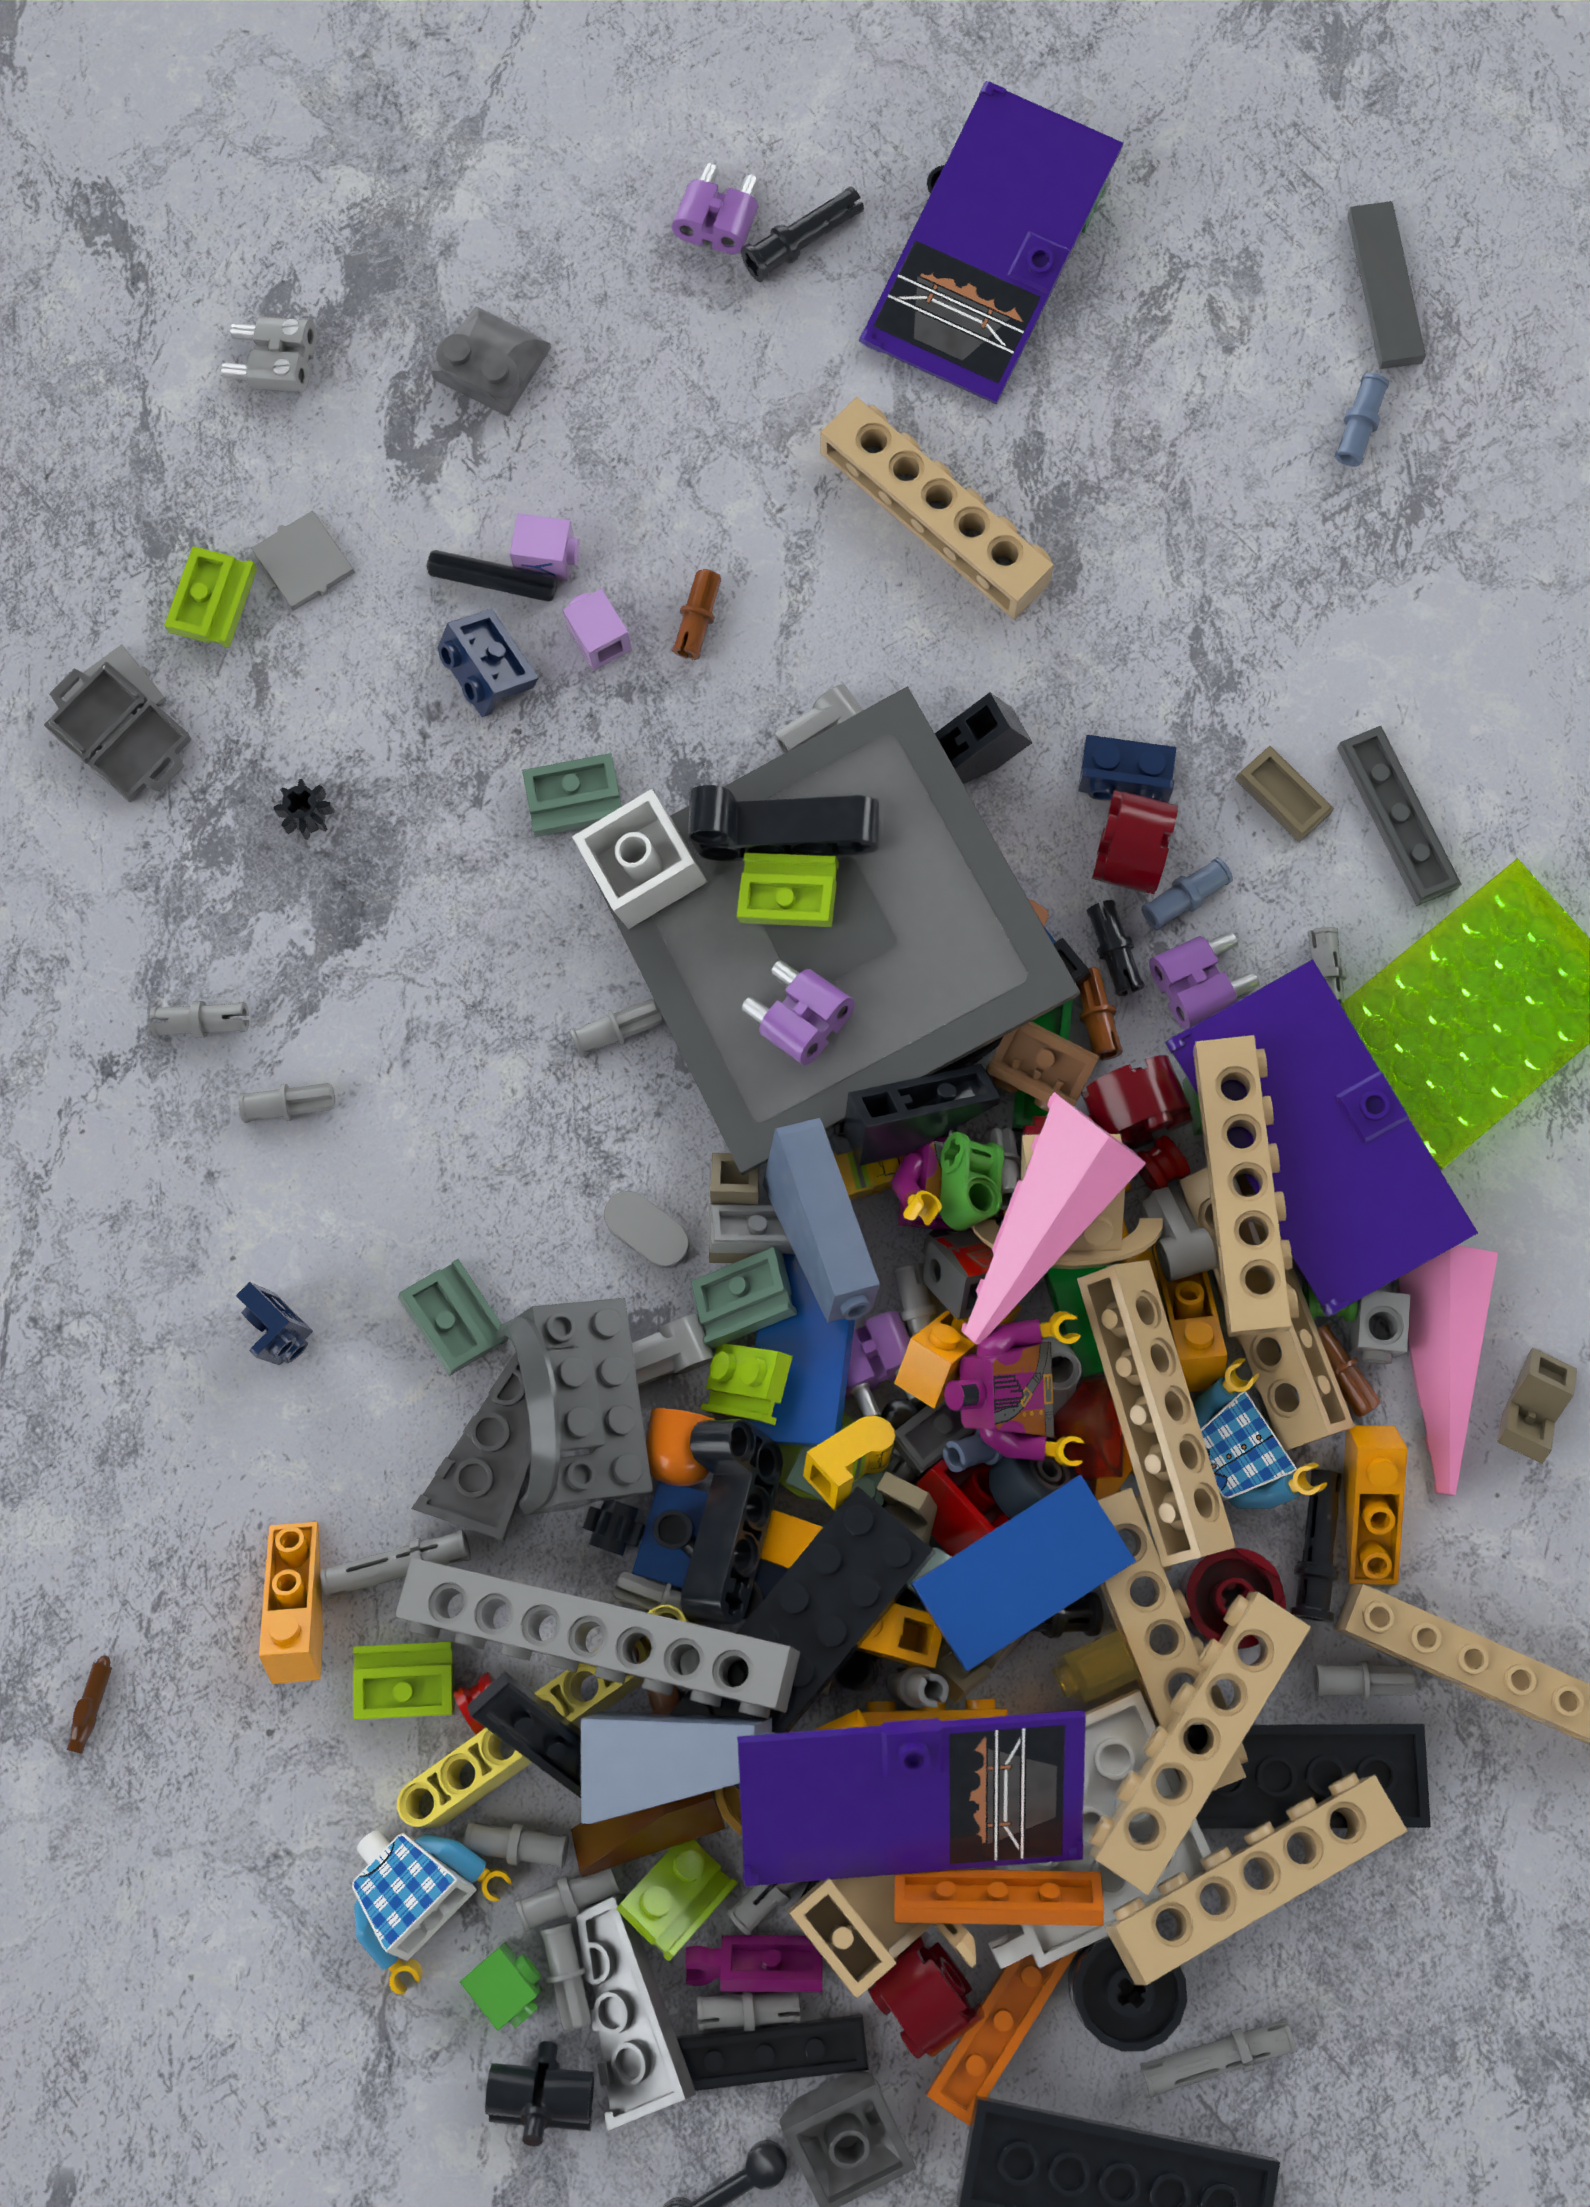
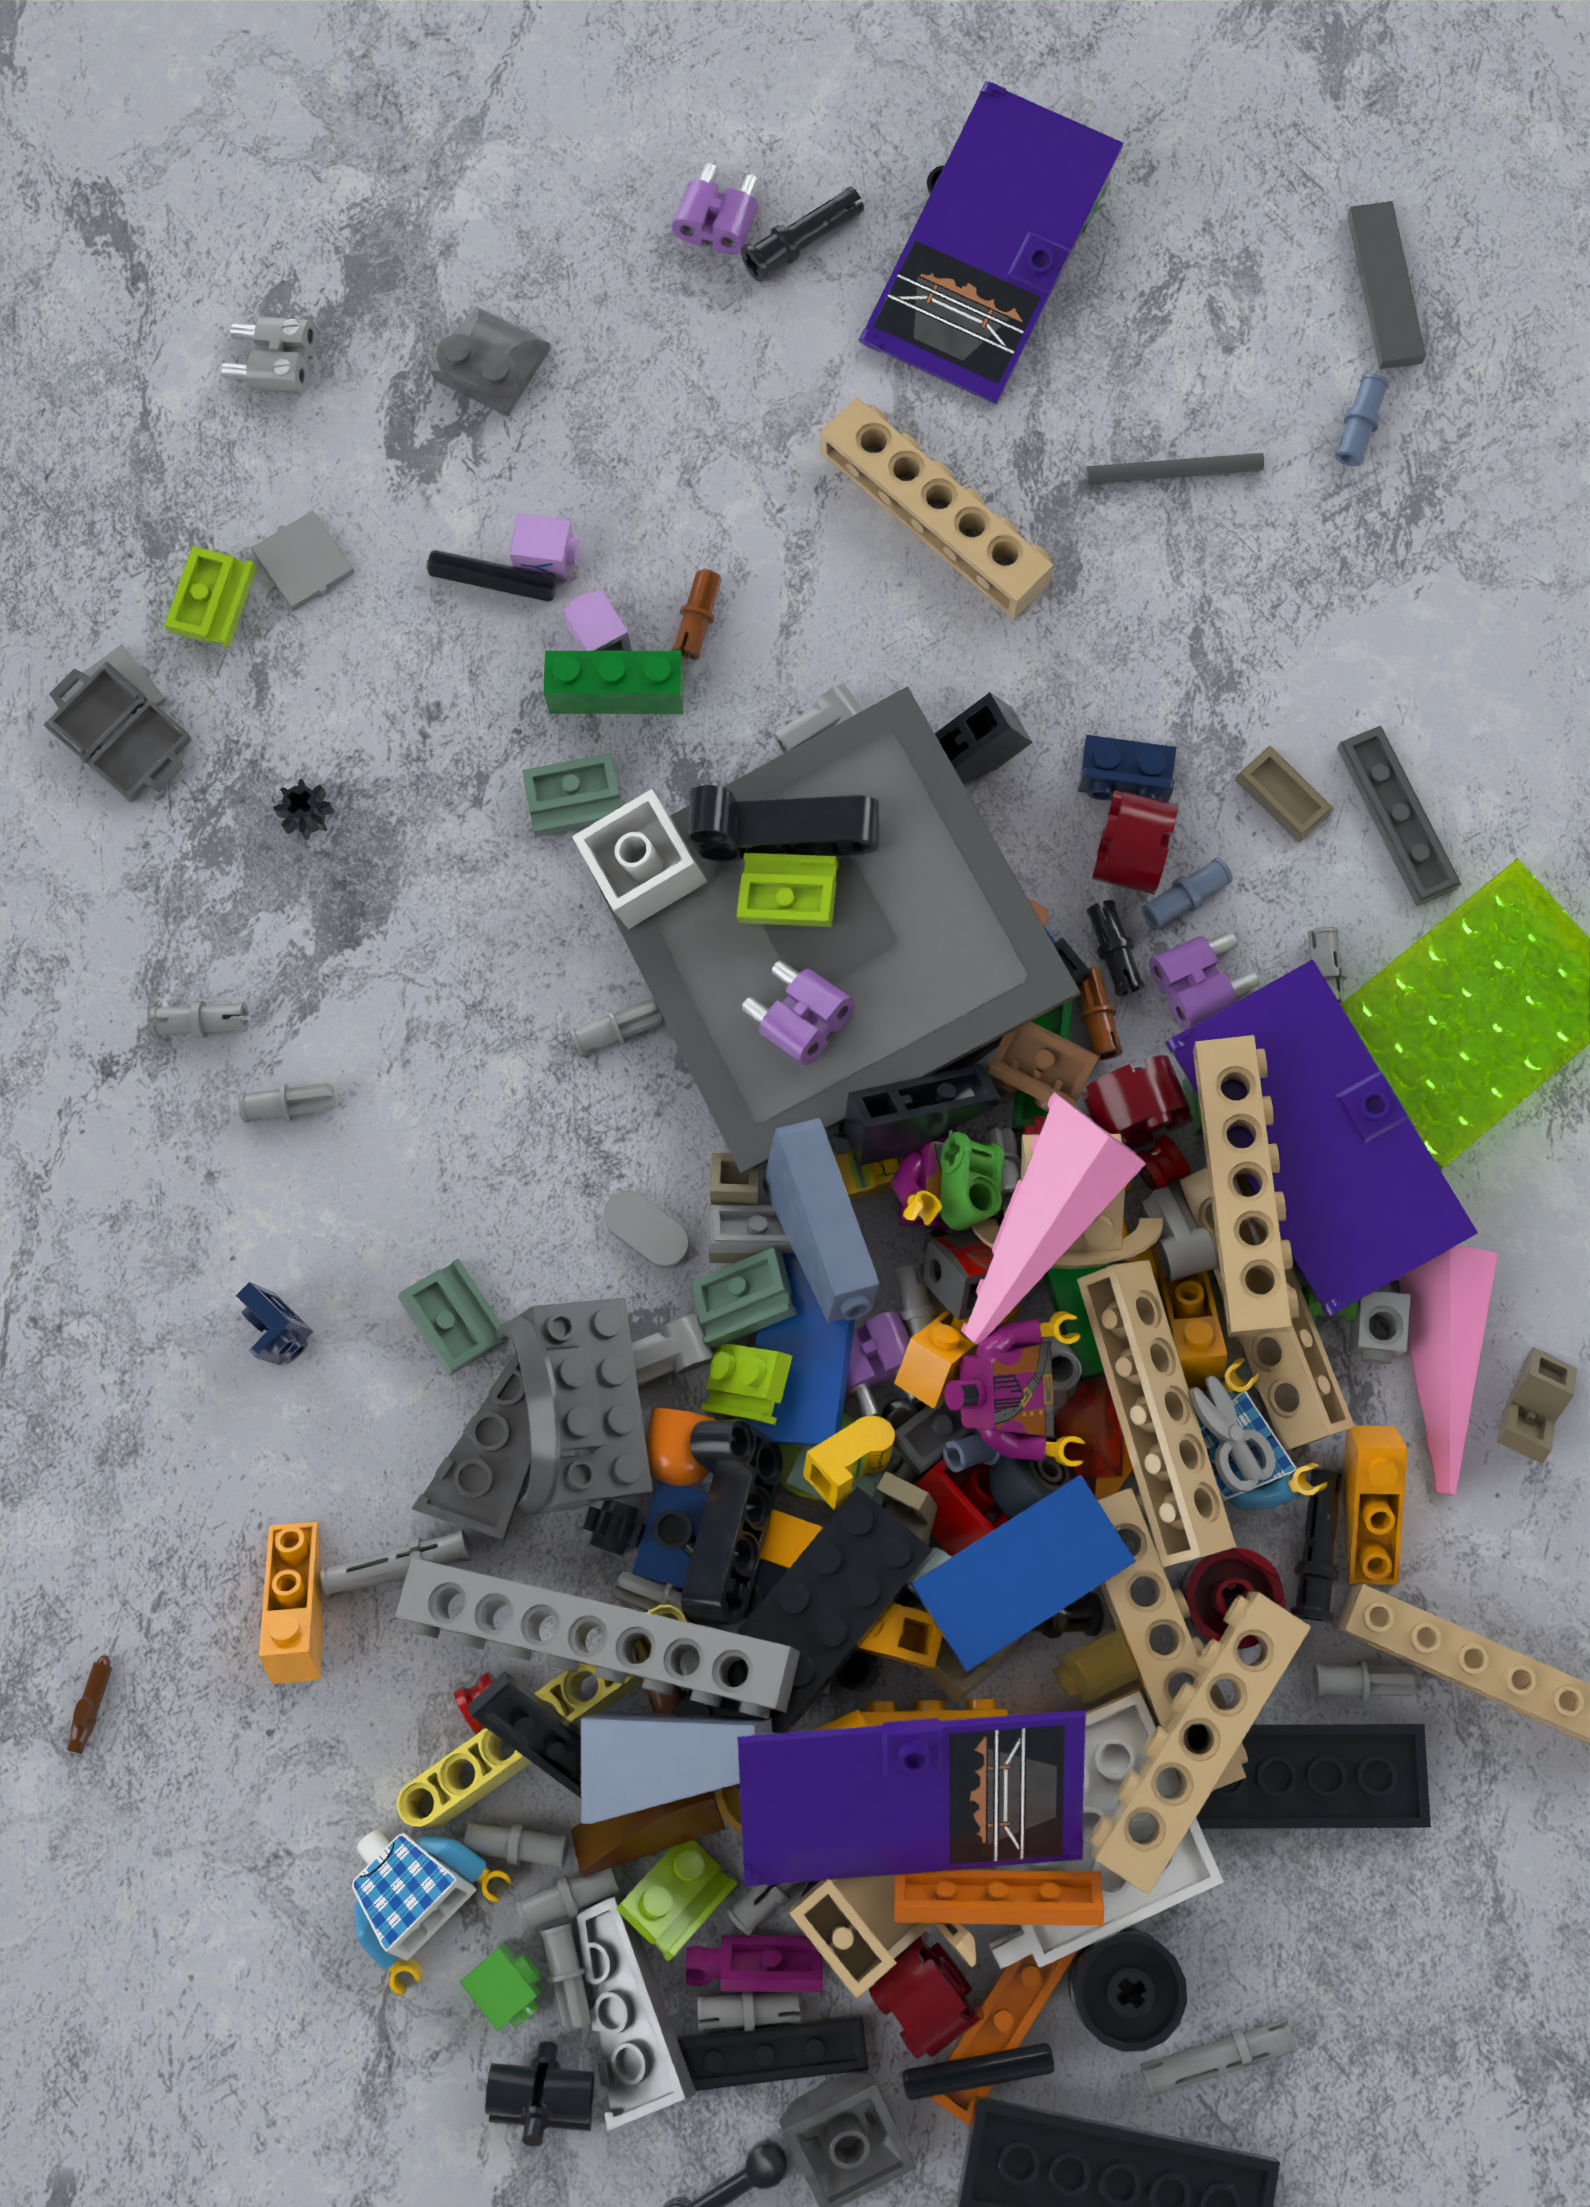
lime plate [353,1642,455,1720] -> none
dark blue bracket [438,608,539,717] -> none
light grey pin [886,1666,949,1708] -> none
tan brick [1105,1772,1407,1985] -> none
dark orange axle [1317,1323,1380,1417] -> none
none -> green brick [544,650,684,714]
none -> black axle [902,2043,1055,2100]
none -> dark grey bar [1086,453,1264,484]
none -> light grey piece [1189,1376,1276,1492]

